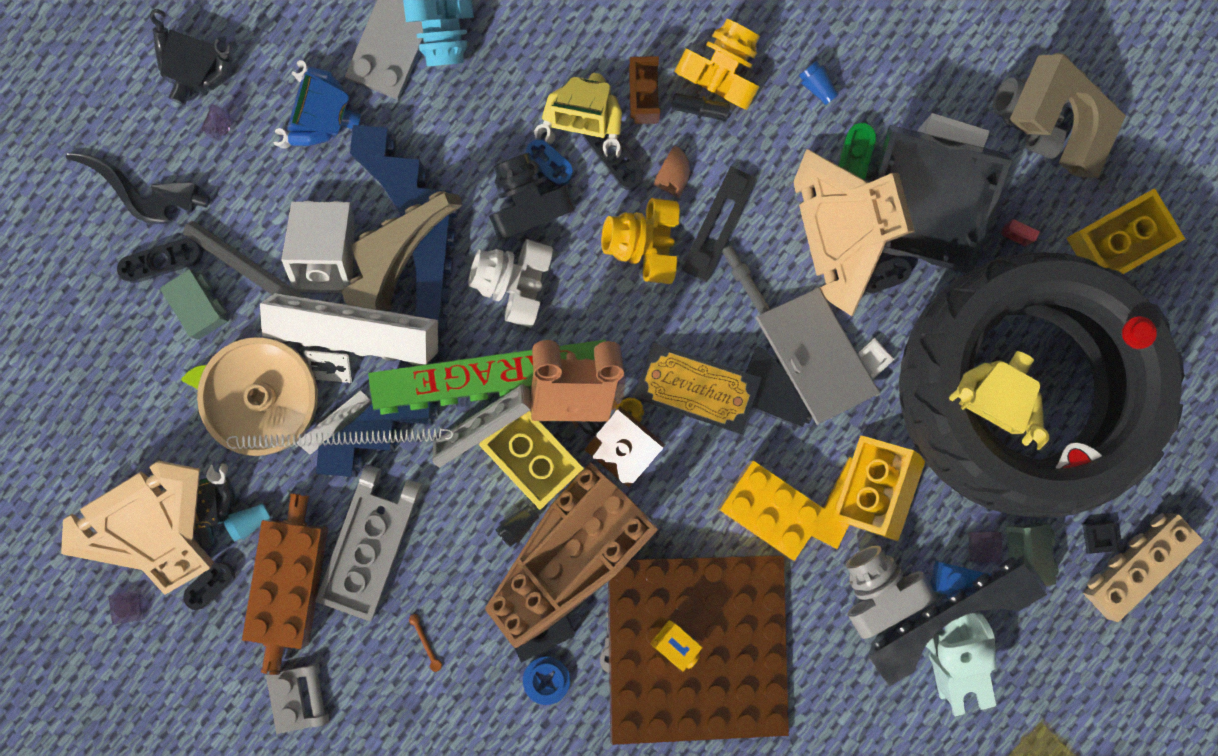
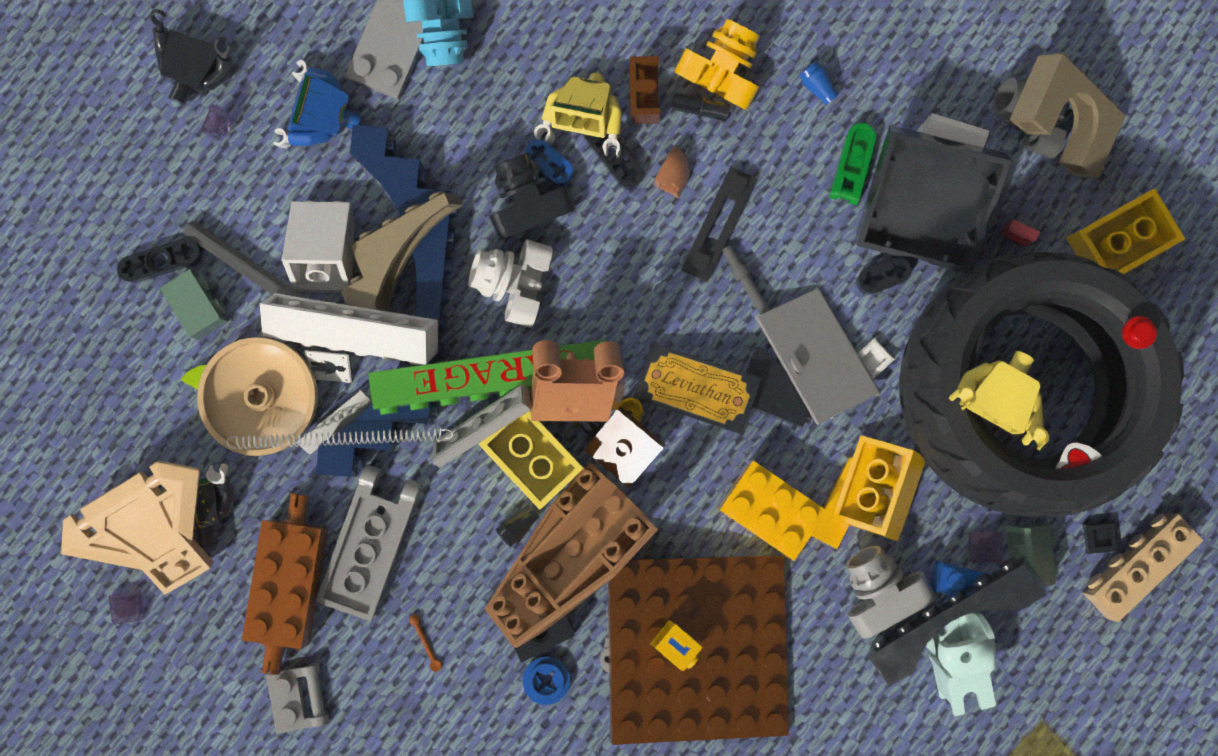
black piece [66,153,210,224] -> none
black beam [183,562,235,610] -> none
medium azure cone [223,503,271,541] -> none
yellow beam [601,198,679,284] -> none
tan plate [794,149,915,316] -> none

